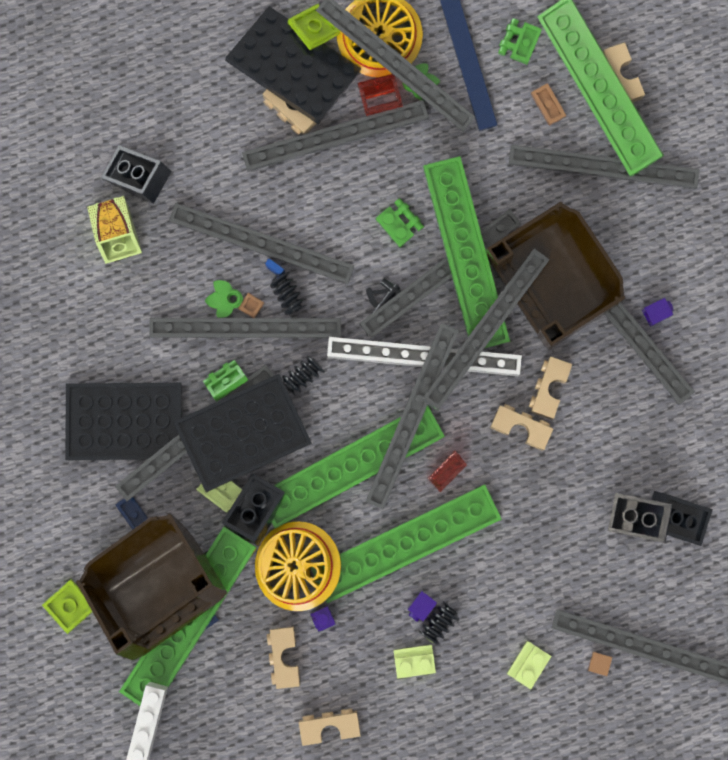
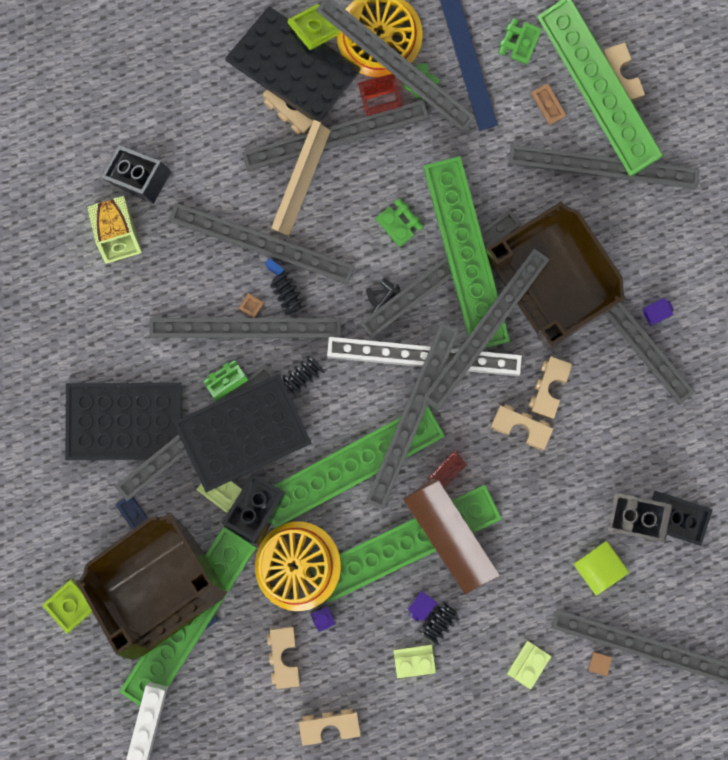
bright green plate [205,280,243,318] -> none
none -> tan arch [271,120,331,236]
none -> arch [403,478,500,595]
none -> lime slope [574,540,630,596]

